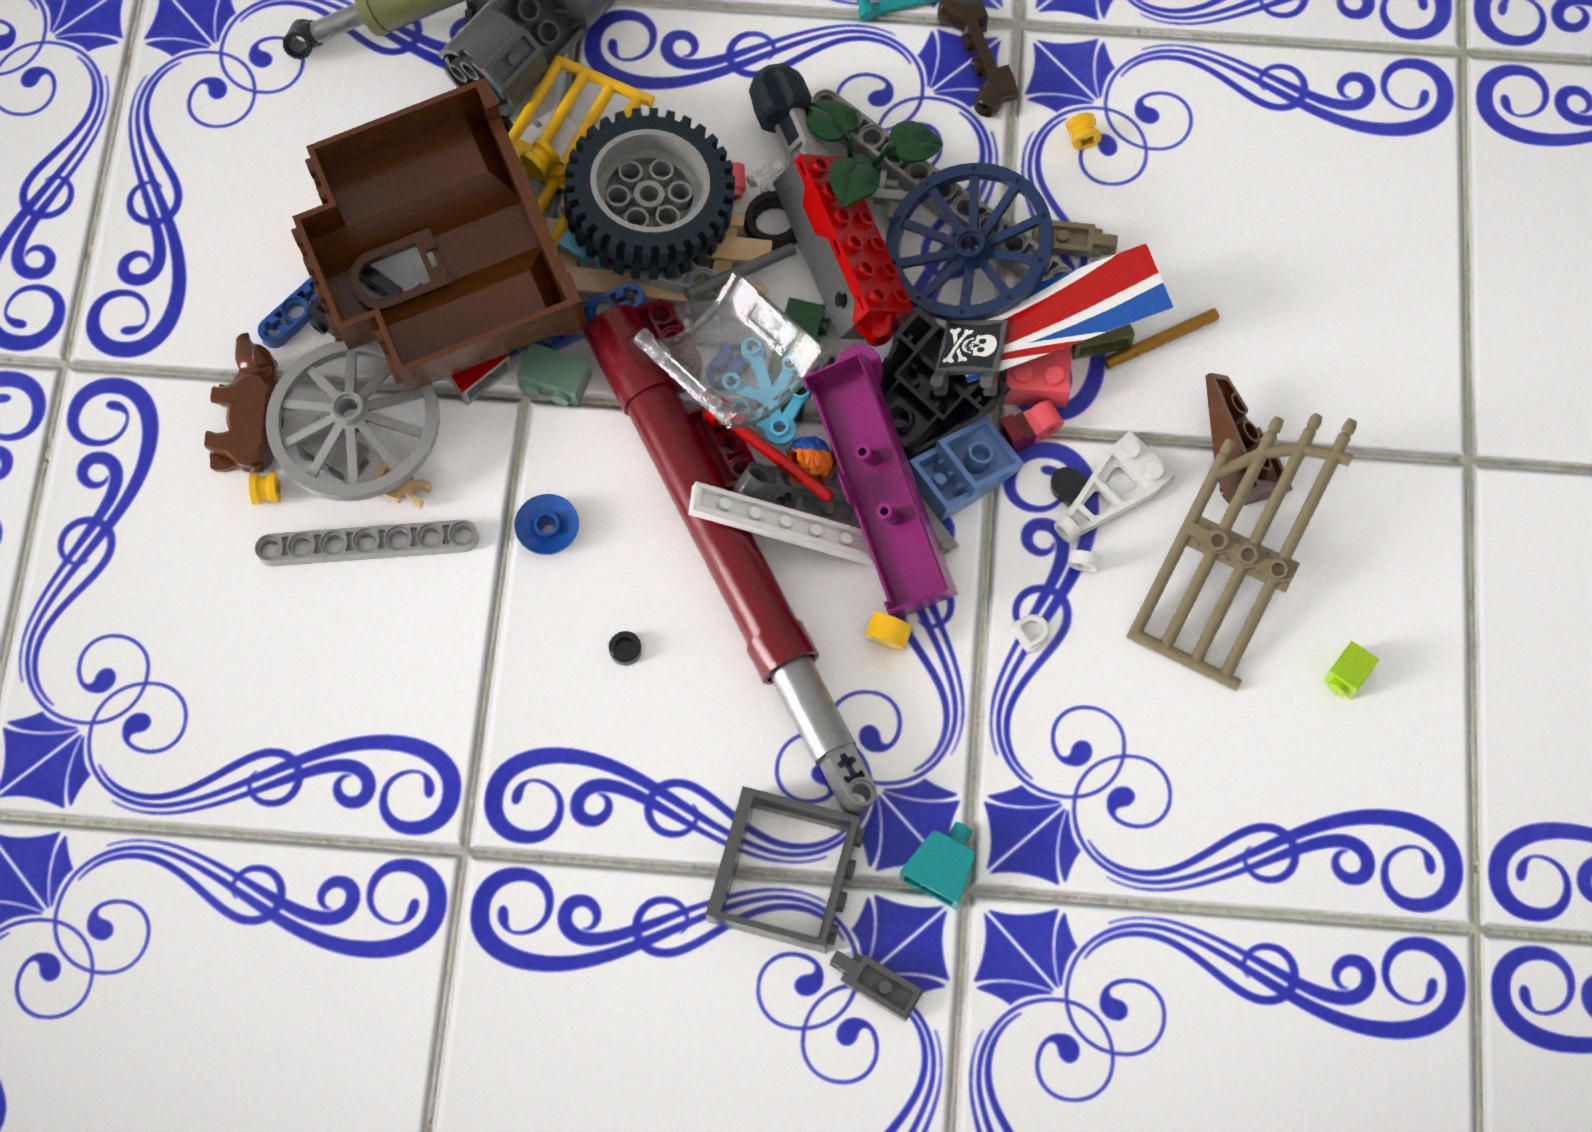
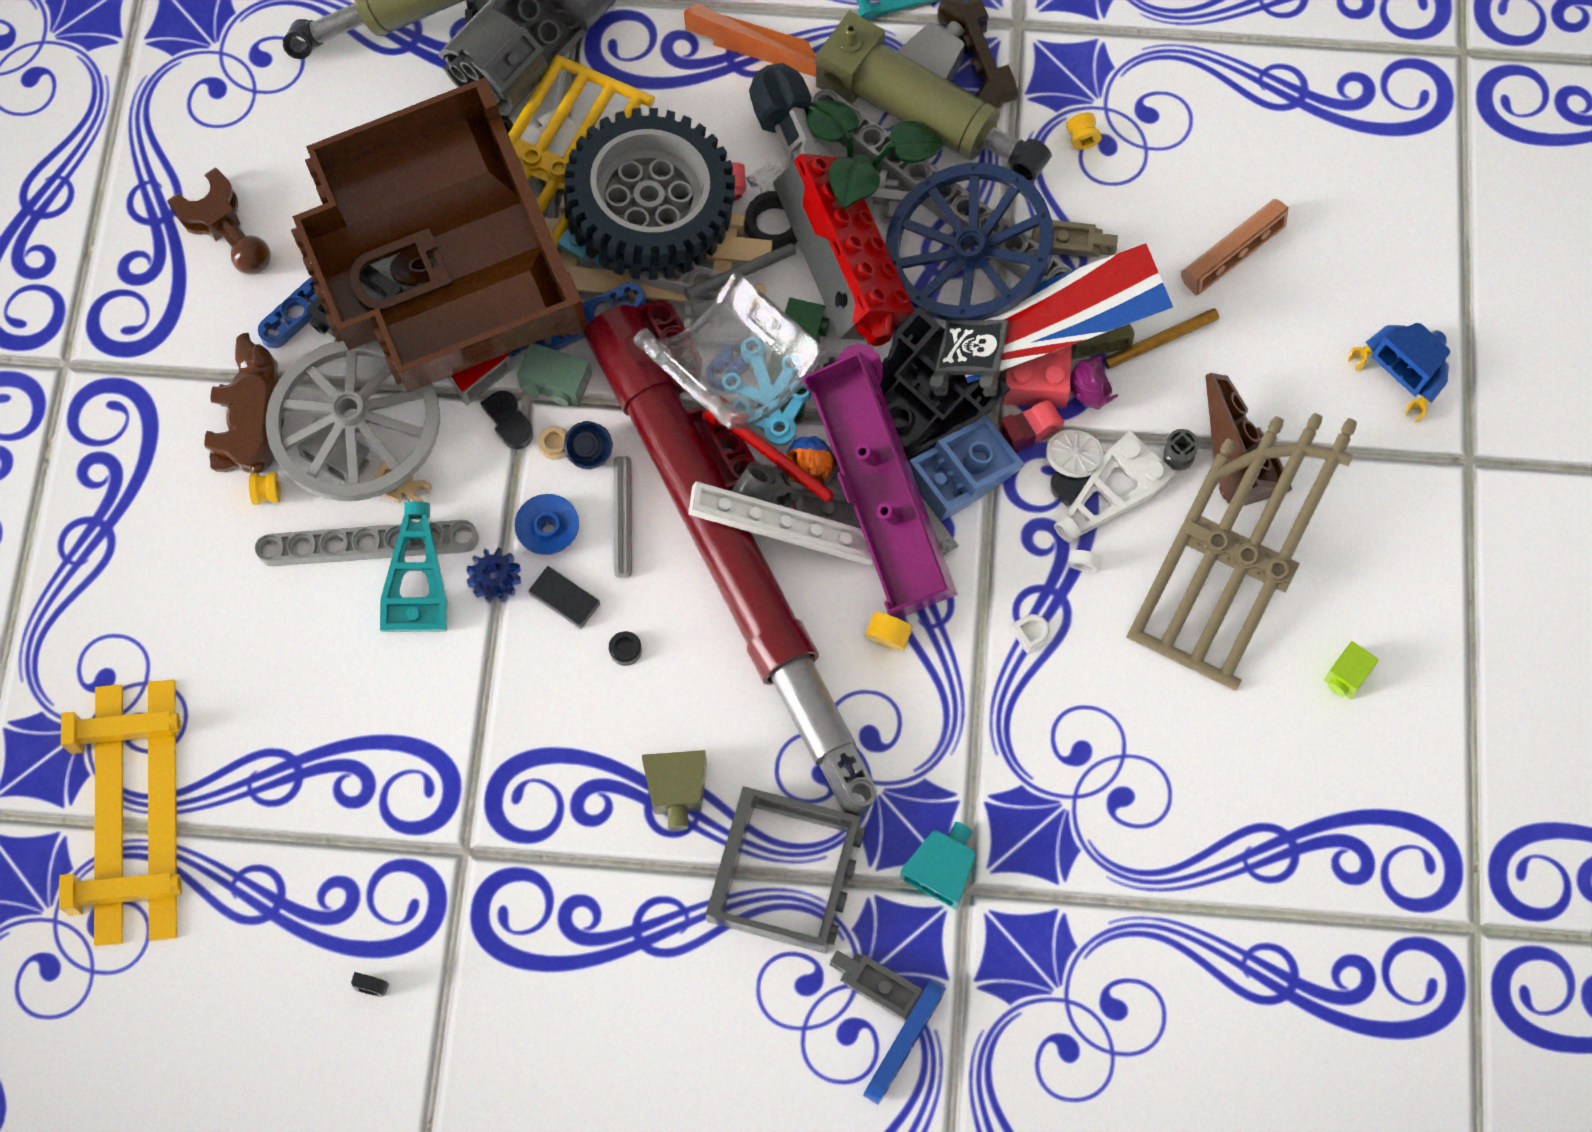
yellow wheel [520,138,560,178] -> none
none -> yellow fence [59,679,182,947]
none -> reddish brown piece [167,167,271,275]
none -> black tile [351,972,389,997]
none -> teal plate [380,501,448,632]
none -> reddish brown dish [390,246,438,286]
none -> clear blue gear [466,547,522,604]
none -> black tile [480,391,519,426]
none -> black tile [494,410,533,449]
none -> black tile [528,566,600,629]
none -> tan tile [538,426,567,460]
none -> dark blue hair [563,421,613,470]
none -> light grey axle [614,456,632,578]
none -> olive torso [642,750,707,831]
none -> orange wedge [684,3,816,77]
none -> olive piece [816,10,1052,182]
none -> blue beam [863,979,947,1105]
none -> light grey torso [897,21,965,82]
none -> white wheel [1046,429,1104,478]
none -> magenta hair [1070,356,1118,410]
none -> dark grey wheel [1163,429,1199,471]
none -> nougat brick [1181,199,1289,296]
none -> blue torso [1348,323,1451,422]

